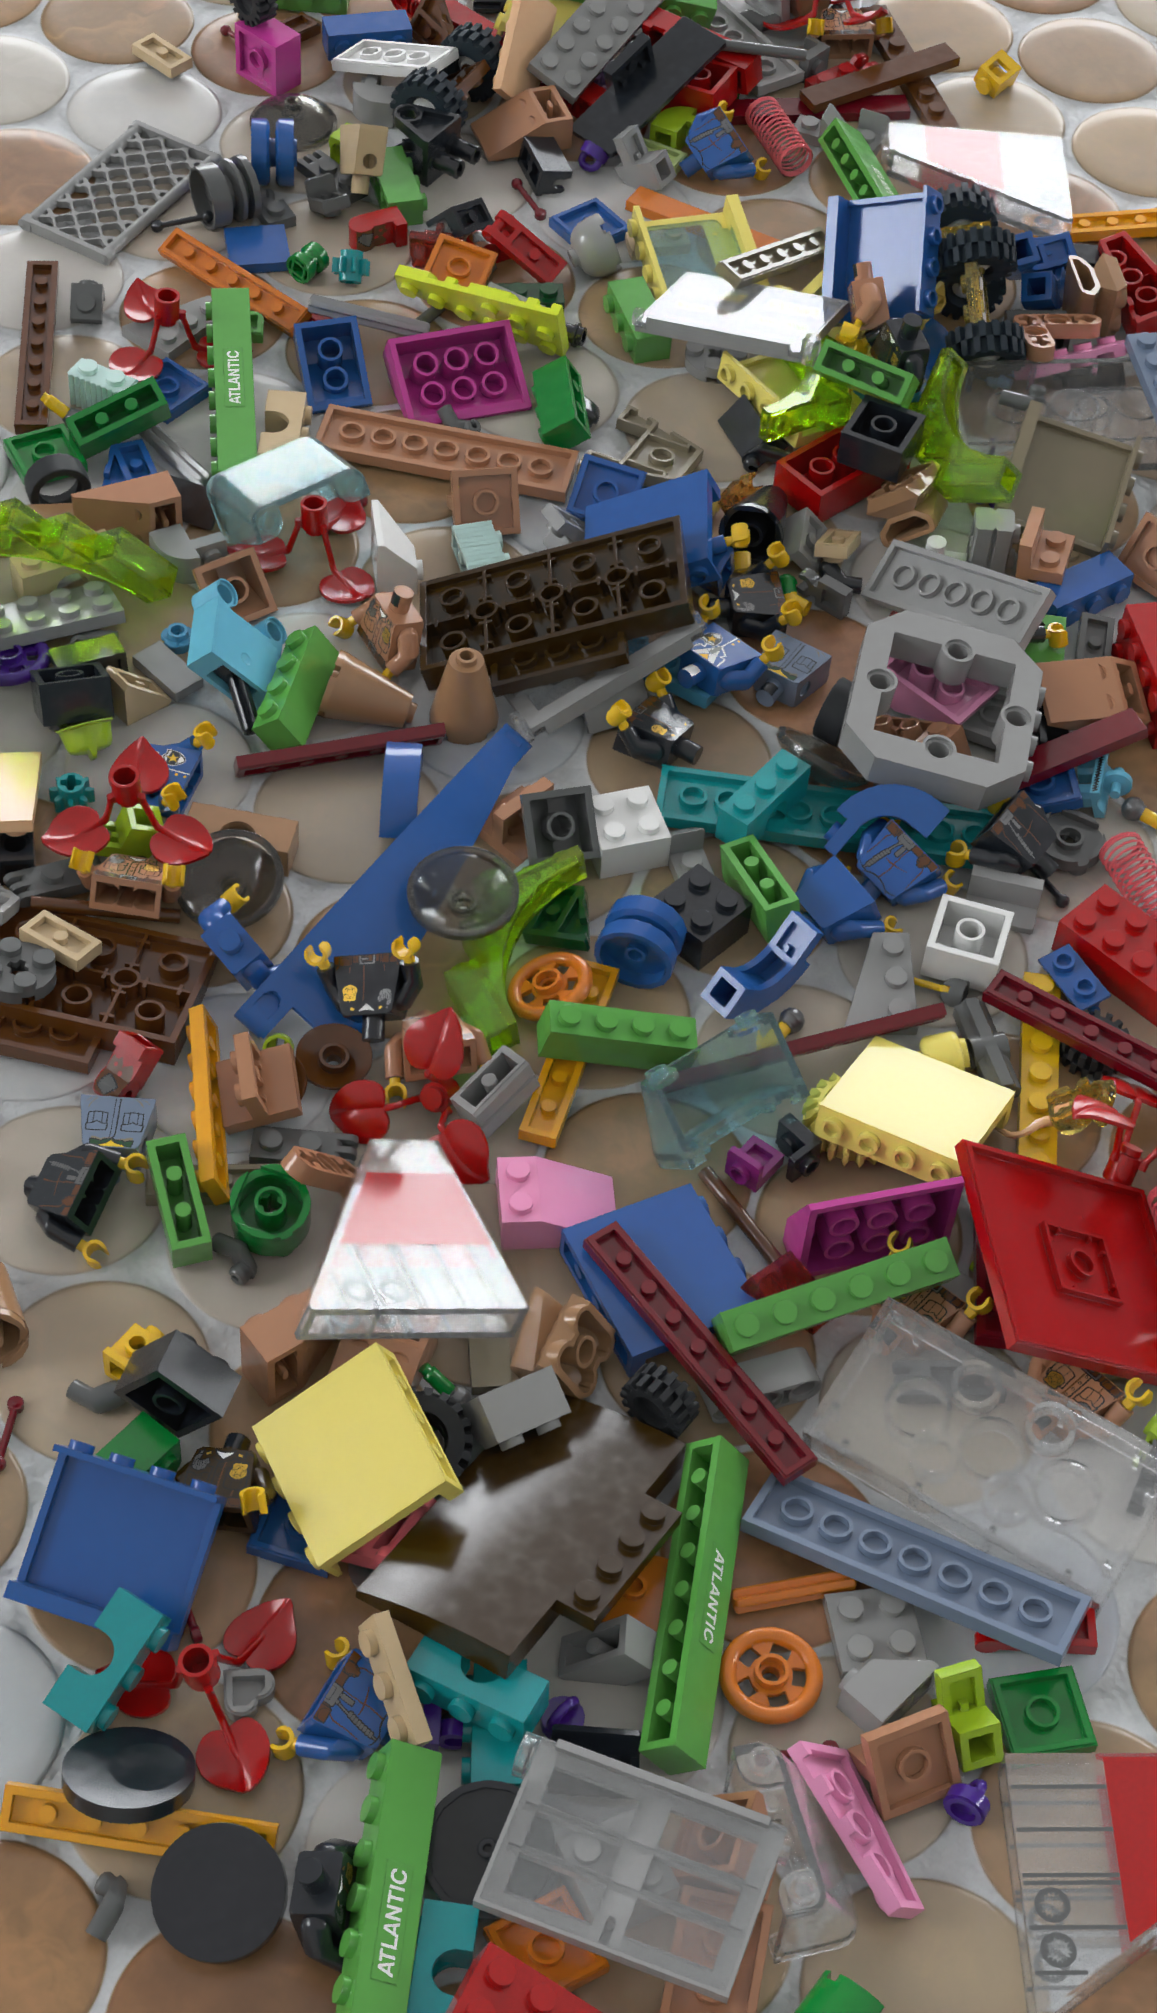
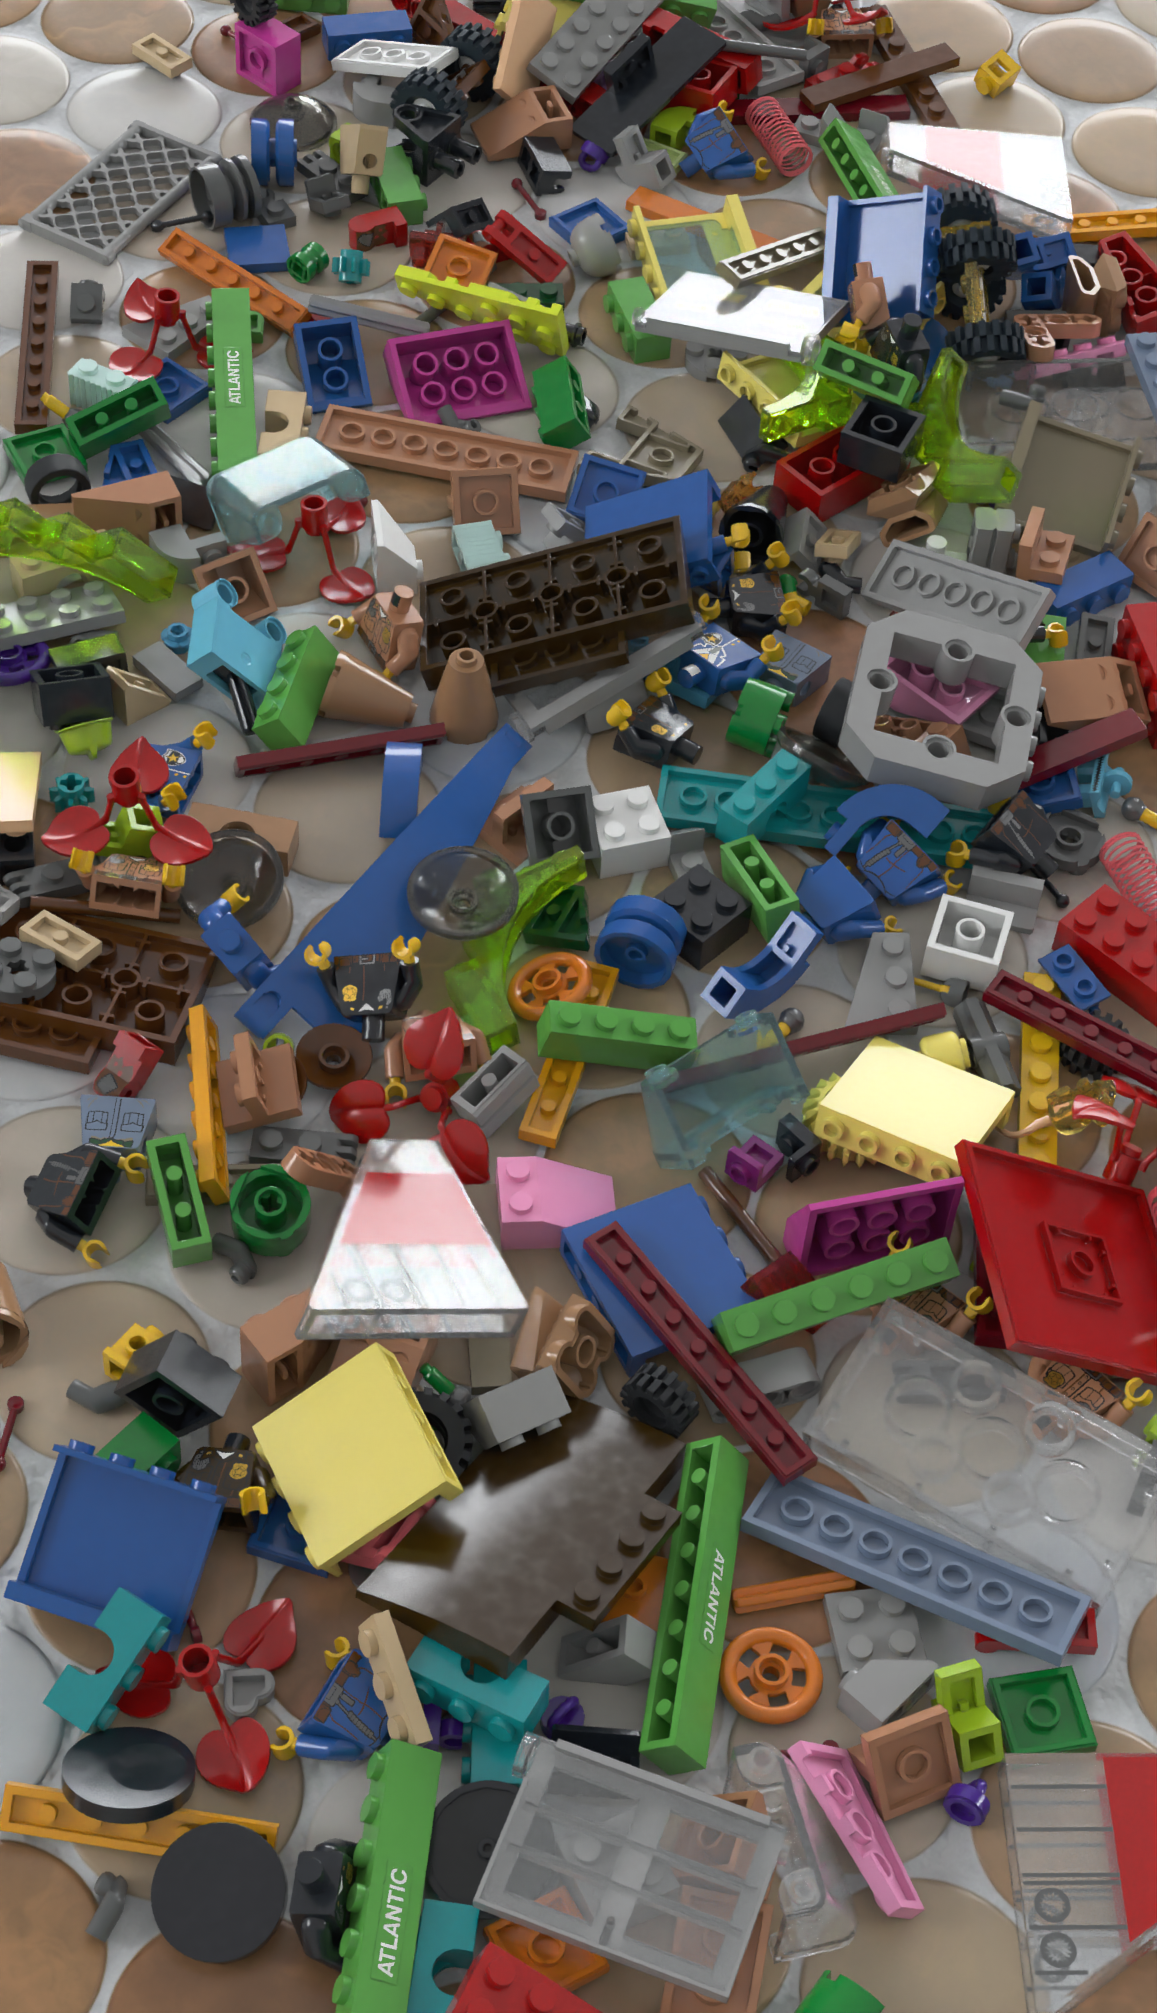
none -> green brick [725,677,796,759]

